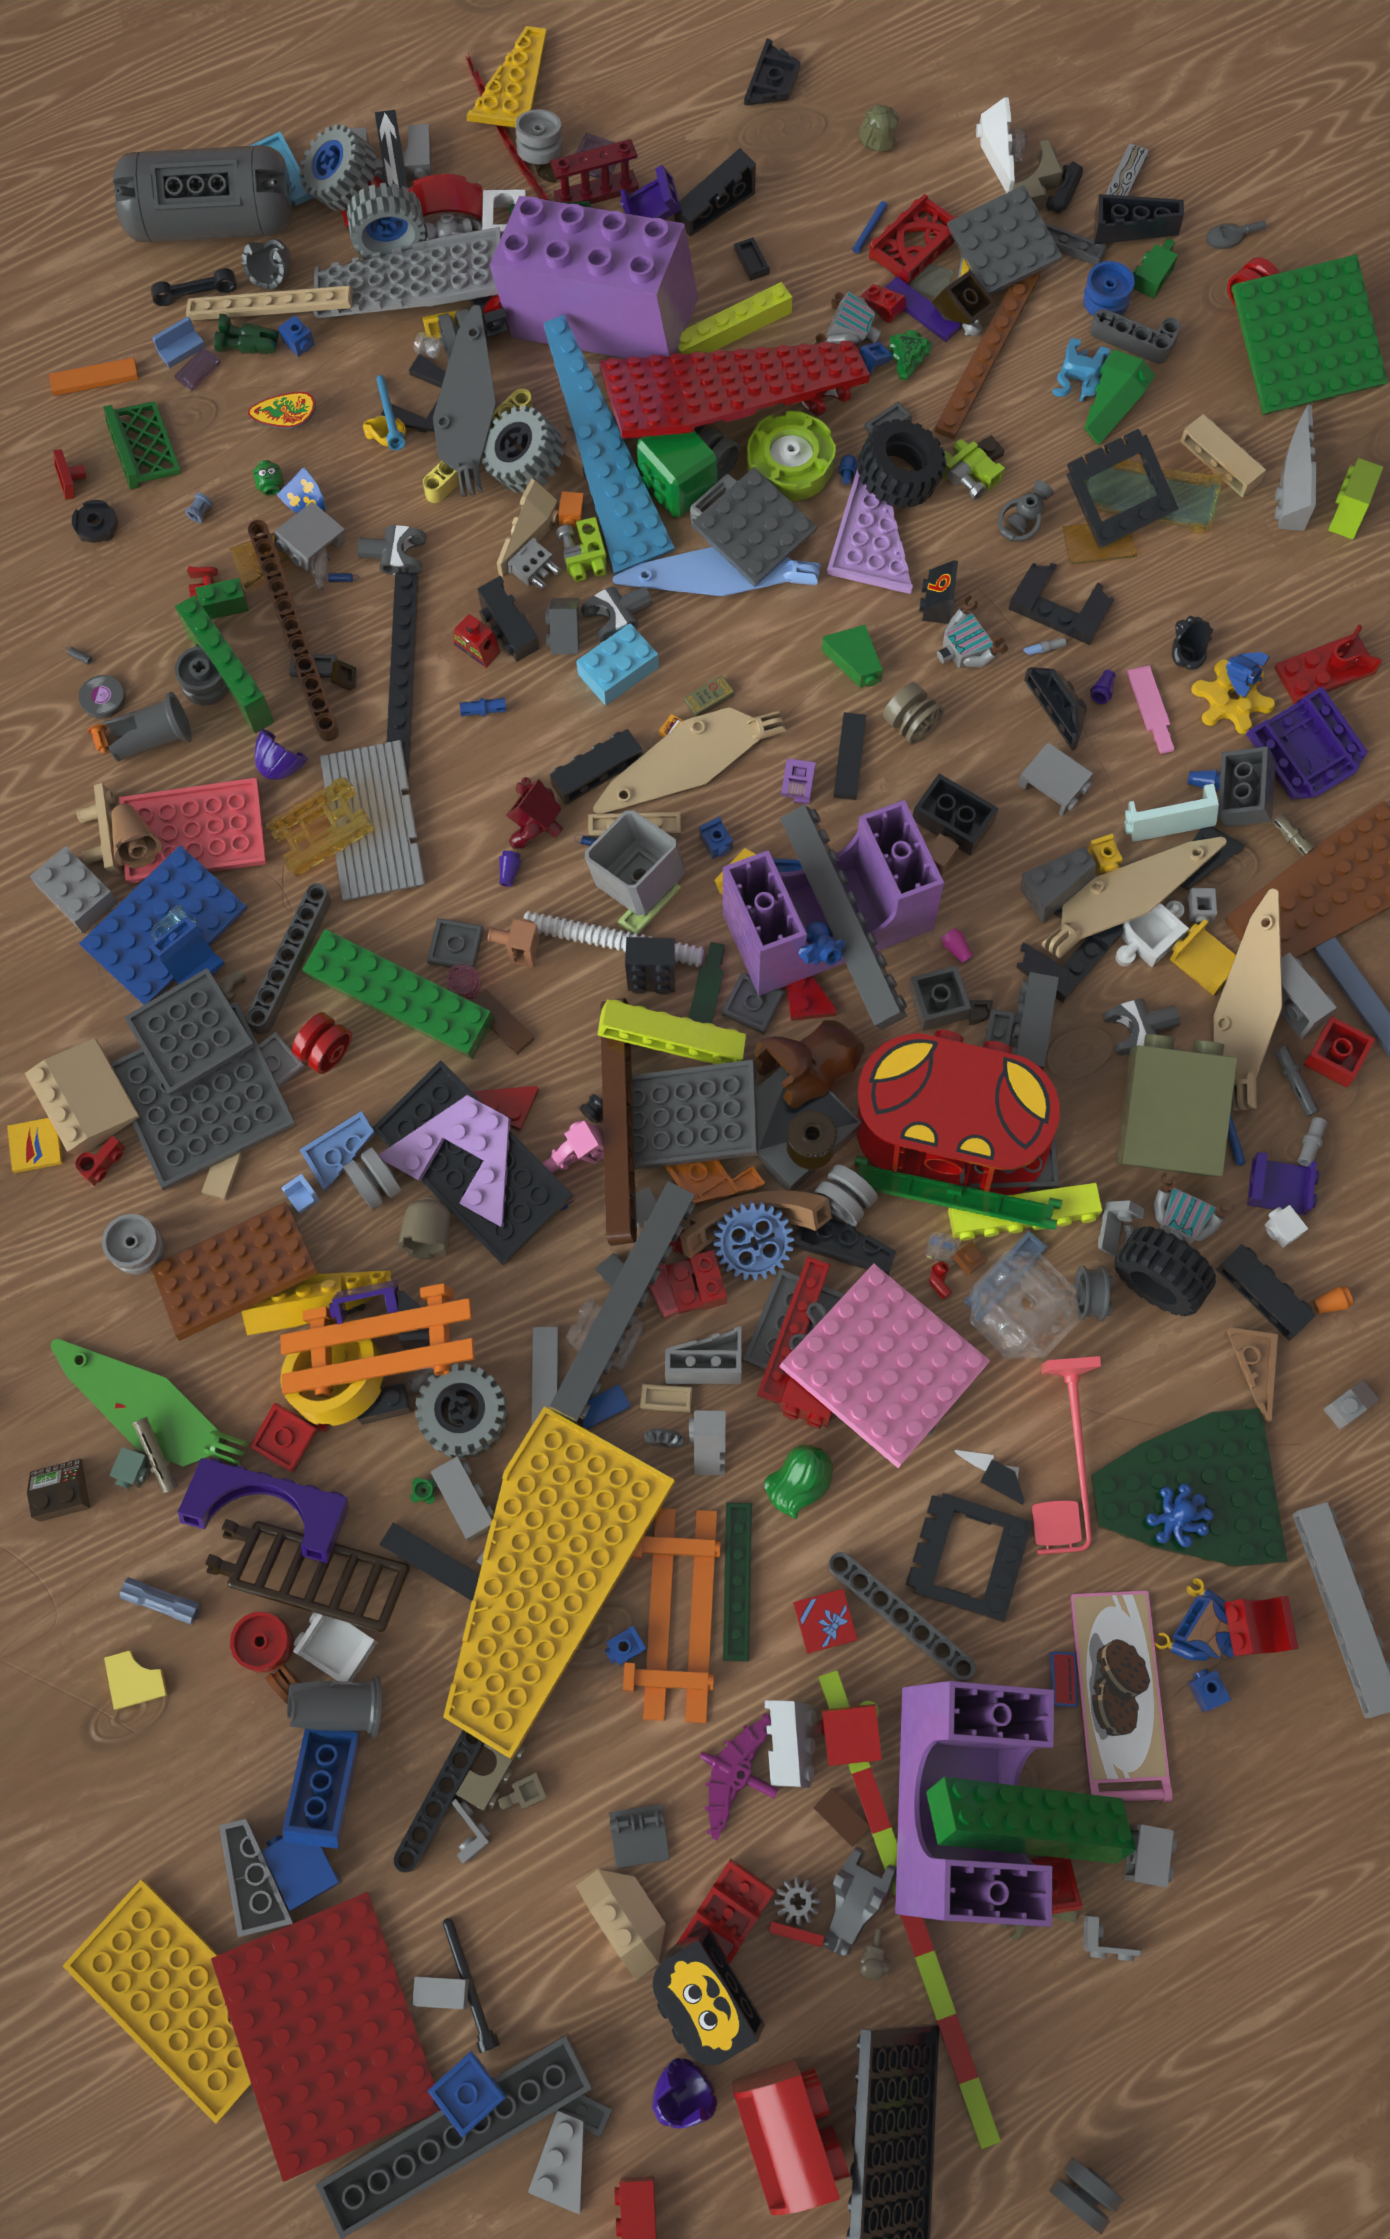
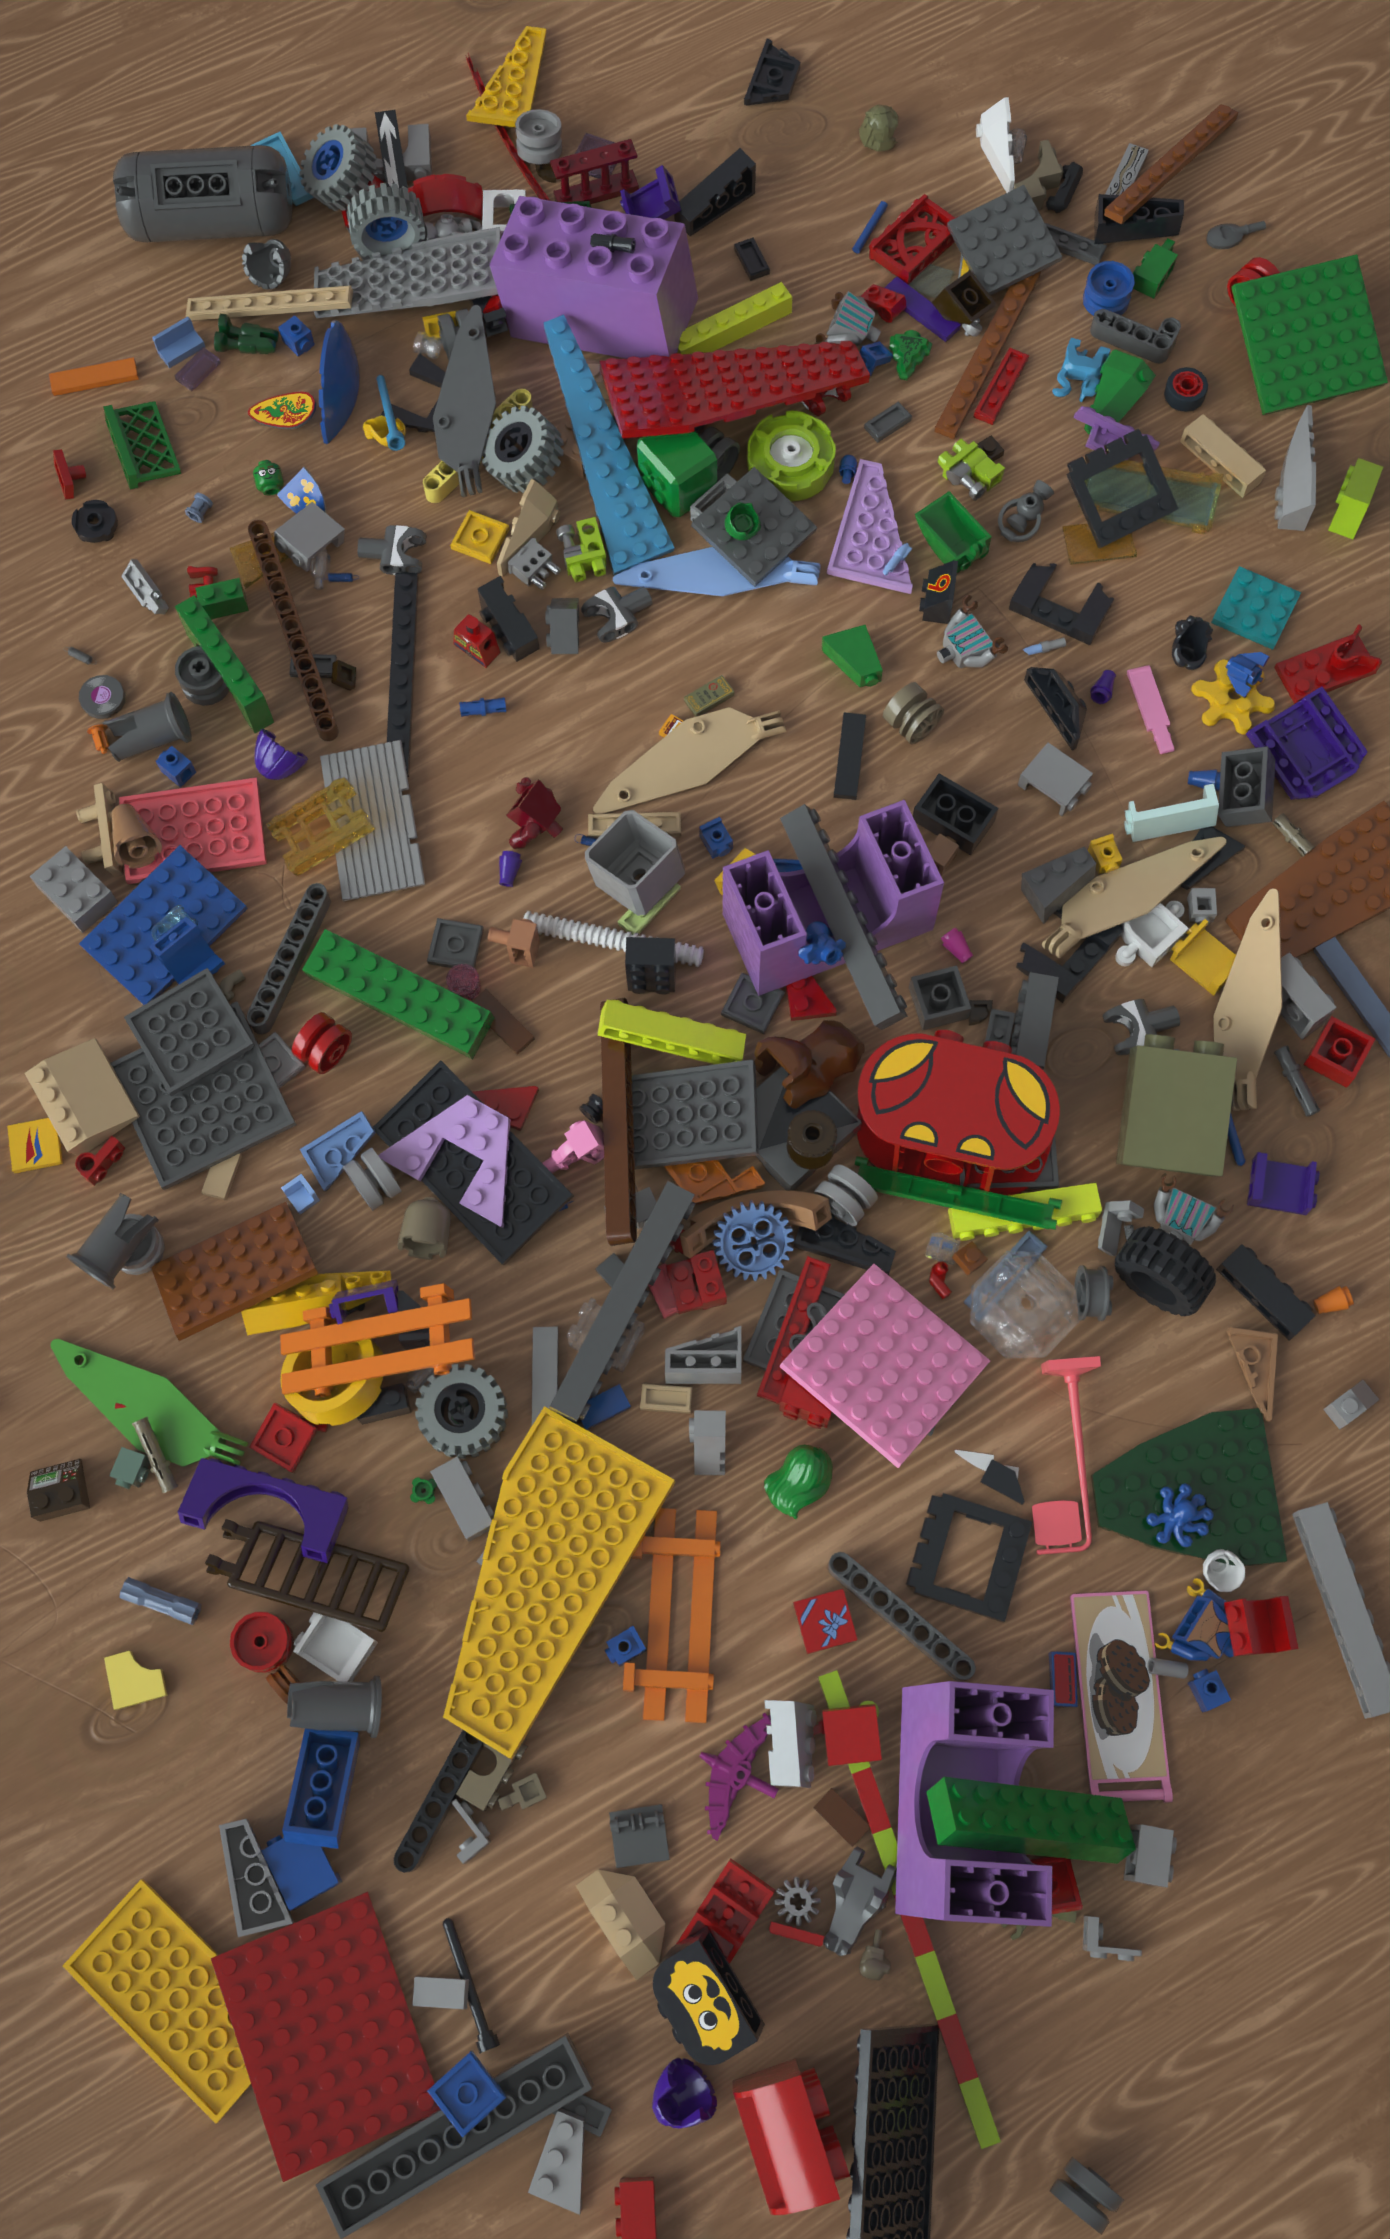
black piece [151,268,237,306] -> none
black tile [379,1522,480,1601] -> none
black brick [550,729,643,805] -> none
orange brick [558,491,585,528] -> none
medium azure brick [576,623,659,705] -> none
dark grey gear [644,1429,685,1448] -> none
dark green piece [689,942,725,1024] -> none
dark green tile [723,1503,752,1662] -> none
medium lavender piece [781,758,816,805] -> none
black tyre [857,419,946,508] -> none
white brick [1265,1205,1308,1248] -> none
light grey pin [1298,1117,1327,1167] -> none
none -> dark grey piece [66,1193,159,1290]
none -> light grey hinge [121,559,169,615]
none -> blue brick [156,746,196,788]
none -> blue brick [319,320,360,444]
none -> yellow tile [450,510,510,564]
none -> black axle [590,233,636,254]
none -> green hair [724,502,761,540]
none -> light blue piece [883,543,912,575]
none -> green piece [915,491,992,573]
none -> red tile [973,348,1029,425]
none -> medium lavender bracket [1074,406,1160,464]
none -> dark orange plate [1104,104,1238,224]
none -> light grey axle [1147,1658,1188,1679]
none -> black wheel [1164,367,1208,412]
none -> white hair [1203,1549,1245,1592]
none -> teal plate [1211,566,1301,650]

